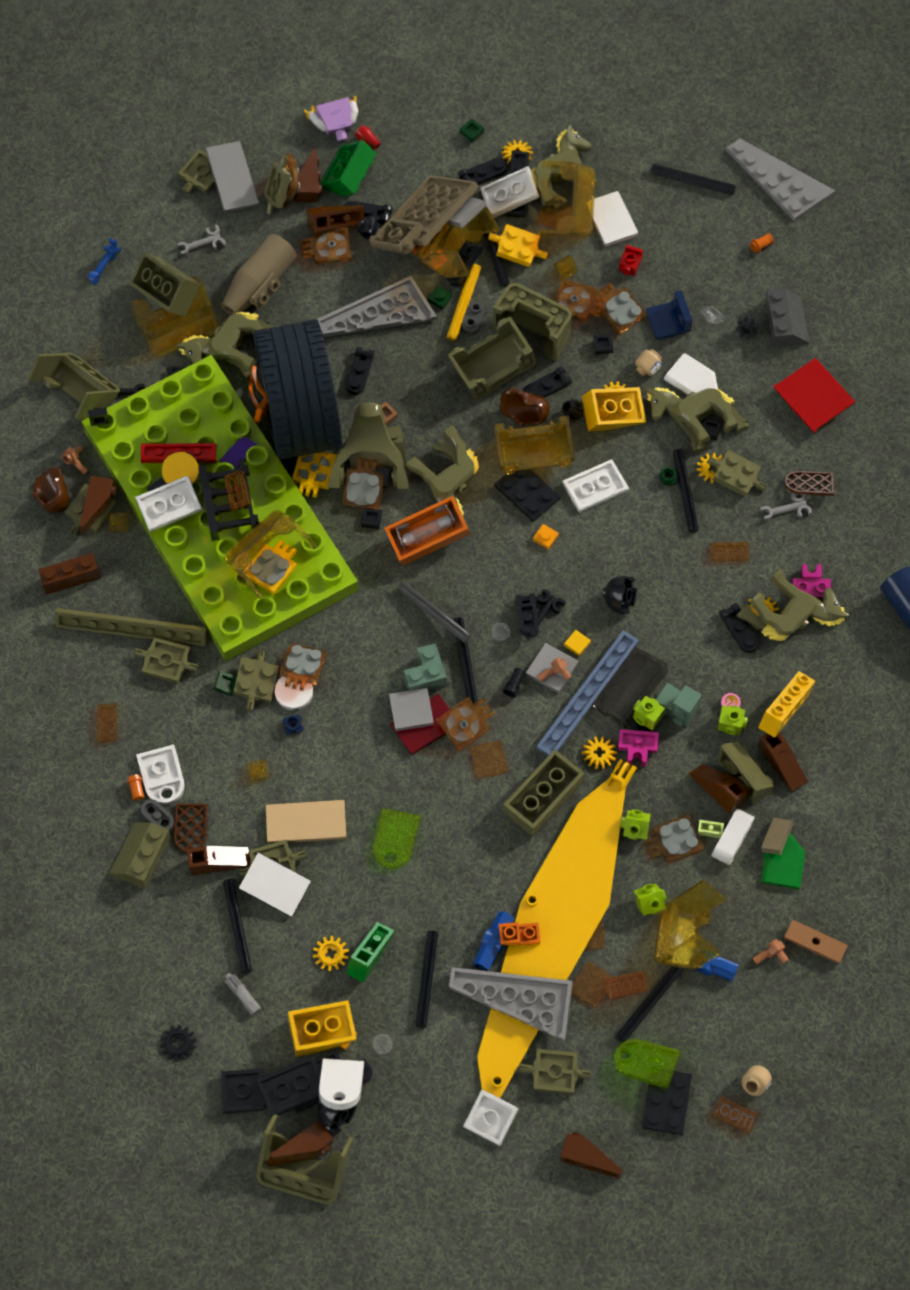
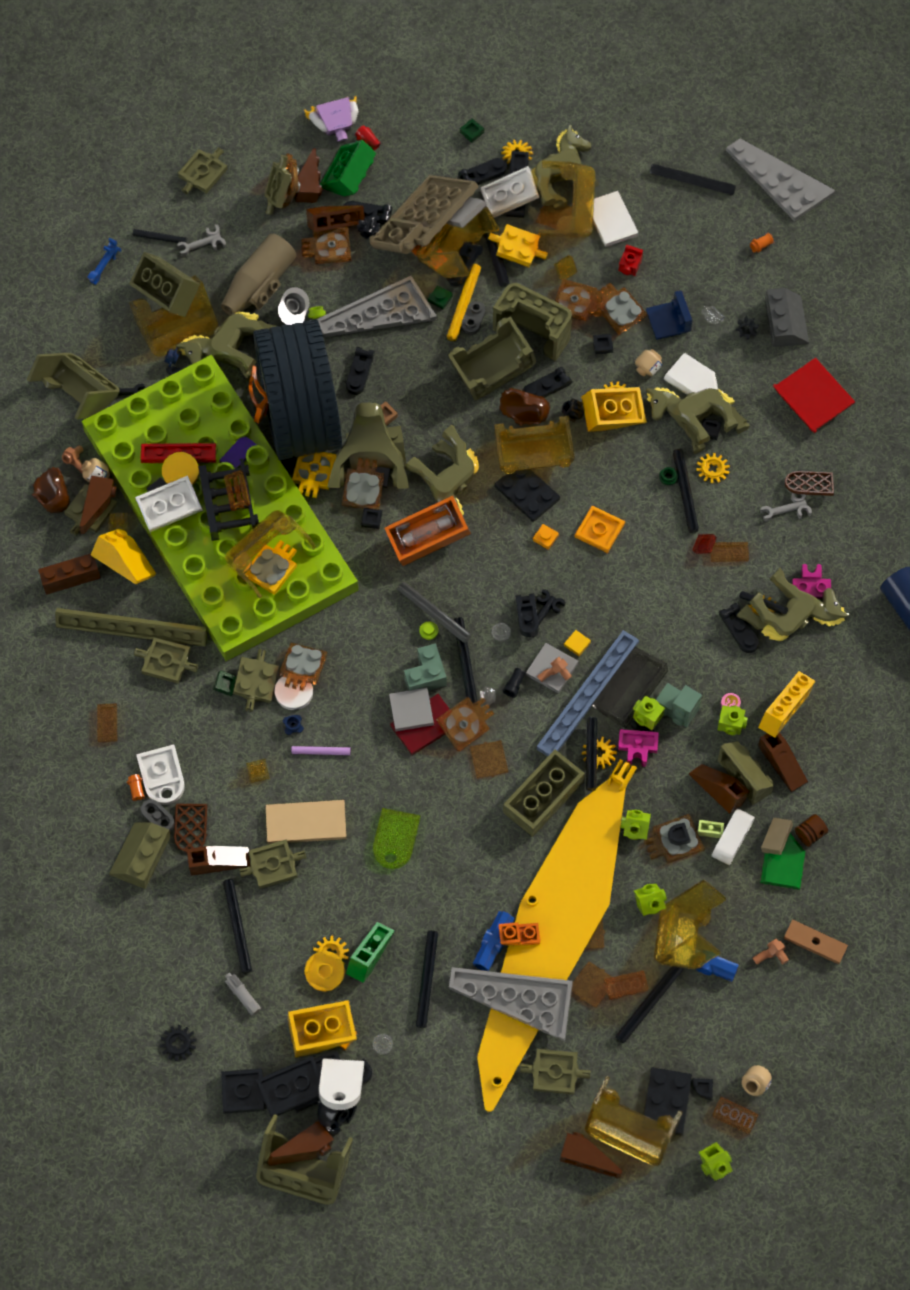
black plate [88,408,110,426] -> none
light grey tile [205,141,259,213] -> none
white tile [239,853,311,916] -> none
white tile [463,1090,519,1146] -> none
white tile [562,459,629,513] -> none
black cylinder [603,576,637,614] -> none
clear neon green tile [614,1039,681,1089] -> none
olive plate [707,450,766,497] -> none
none -> tan head [81,458,110,482]
none -> yellow slope [91,529,156,584]
none -> black bar [133,229,187,243]
none -> dark blue plate [164,348,179,368]
none -> light grey piece [278,287,309,325]
none -> lavender bar [292,746,350,755]
none -> yellow tile [304,951,345,992]
none -> lime plate [308,306,326,320]
none -> lime plate [419,621,439,640]
none -> clear plate [480,686,495,706]
none -> light orange tile [574,506,625,553]
none -> clear yellow windscreen [585,1076,683,1166]
none -> black axle [586,717,597,791]
none -> black tile [668,822,691,845]
none -> black tile [692,1078,713,1101]
none -> clear red tile [693,534,717,554]
none -> lime brick [699,1142,733,1181]
none -> black bar [739,591,788,614]
none -> reddish brown piece [795,814,828,847]

